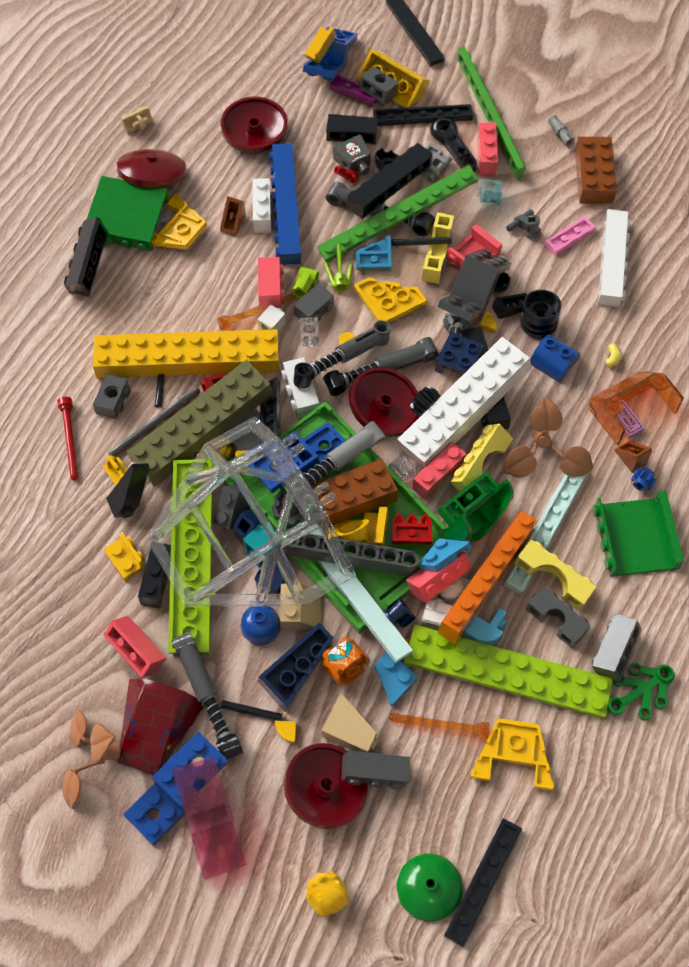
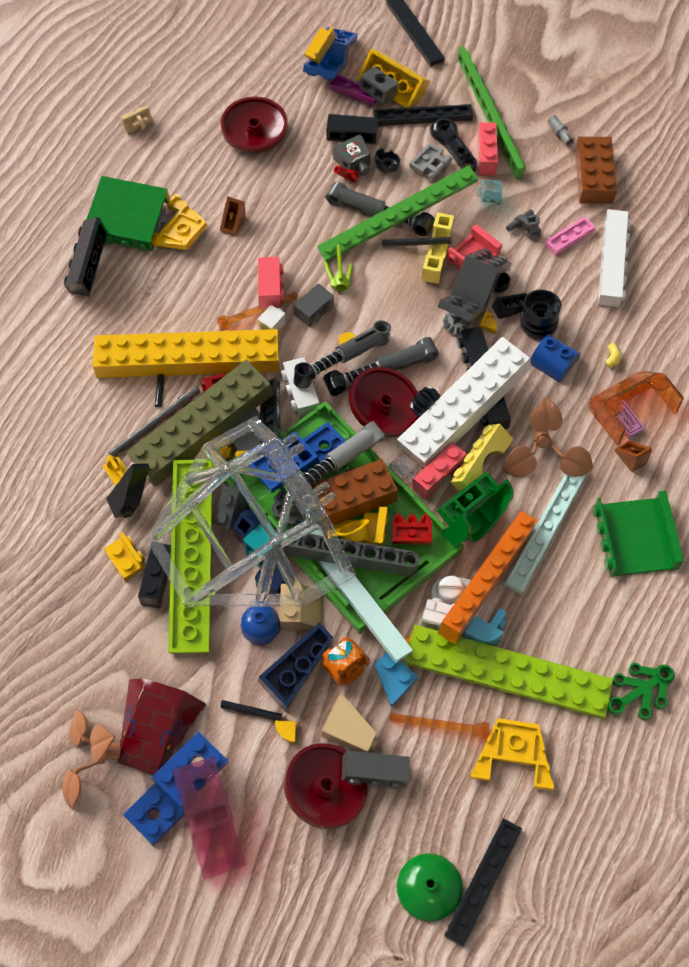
red piece [57,397,78,480] -> none
dark grey brick [93,374,131,419] -> none
coral brick [103,616,166,678] -> none
dark red dish [117,149,186,188] -> none
piece [171,631,243,760] -> none
white brick [253,178,271,233] -> none
blue brick [269,143,301,265] -> none
lime piece [292,267,319,299] -> none
clear brick [300,317,319,347] -> none
yellow hair [306,871,349,917] -> none
black brick [347,143,433,219] -> none
yellow plate [354,277,427,323] -> none
dark azure wing [356,235,392,270] -> none
dark blue piece [383,598,416,628] -> none
coral brick [406,551,472,603] -> none
dark azure wing [418,538,472,572] -> none
dark blue bracket [435,332,484,374] -> none
light yellow arch [514,539,596,610] -> none
dark grey arch [526,587,591,649] -> none
brick [592,614,642,681] -> none
blue gear [631,468,657,491] -> none

